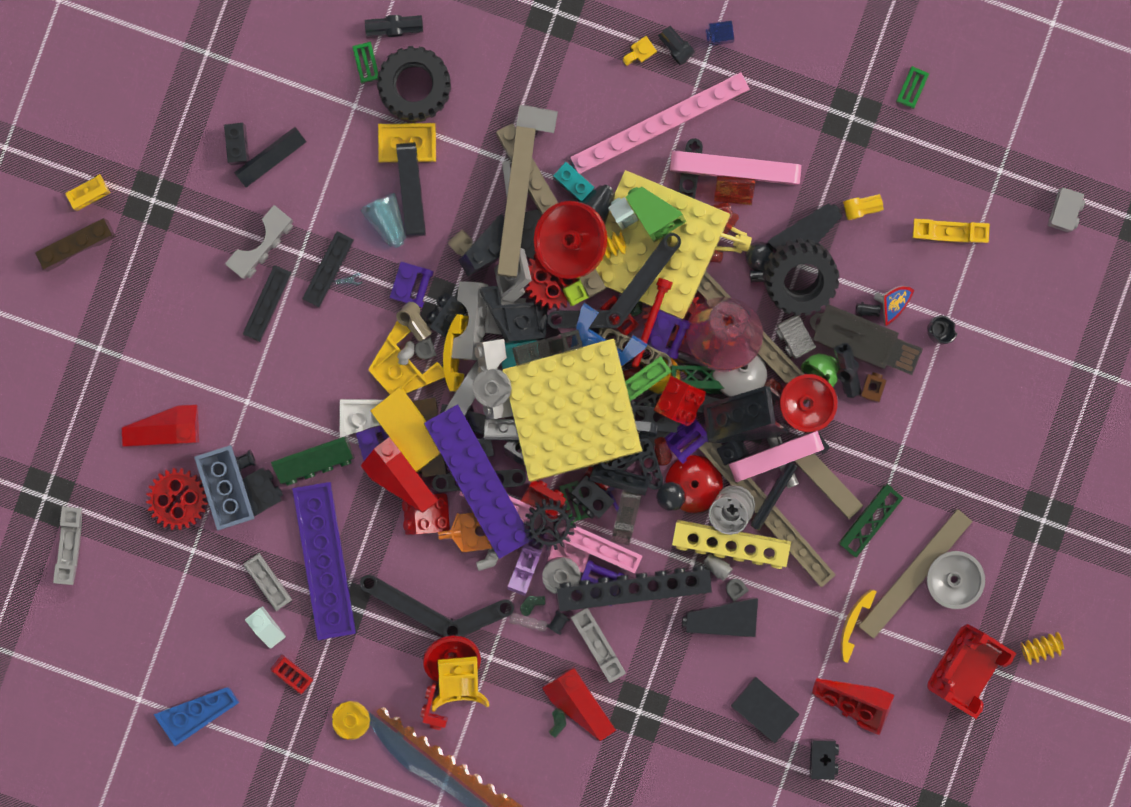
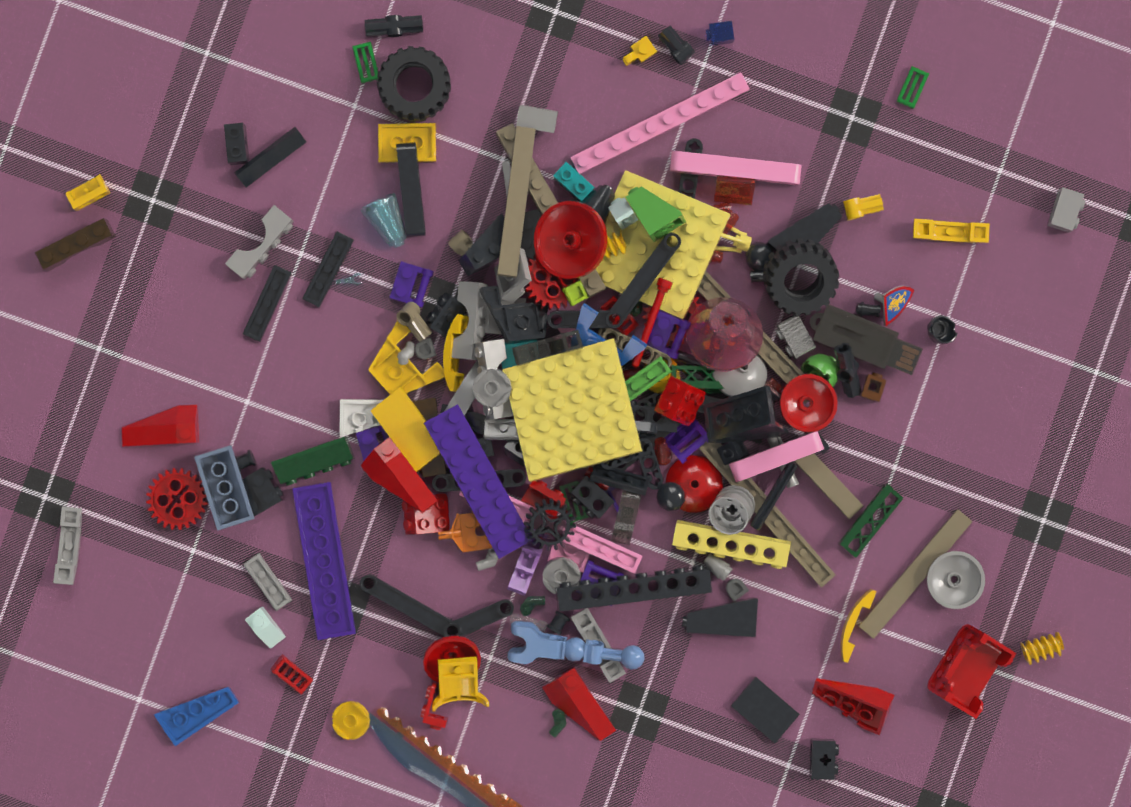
none -> medium blue piece [507,621,645,670]

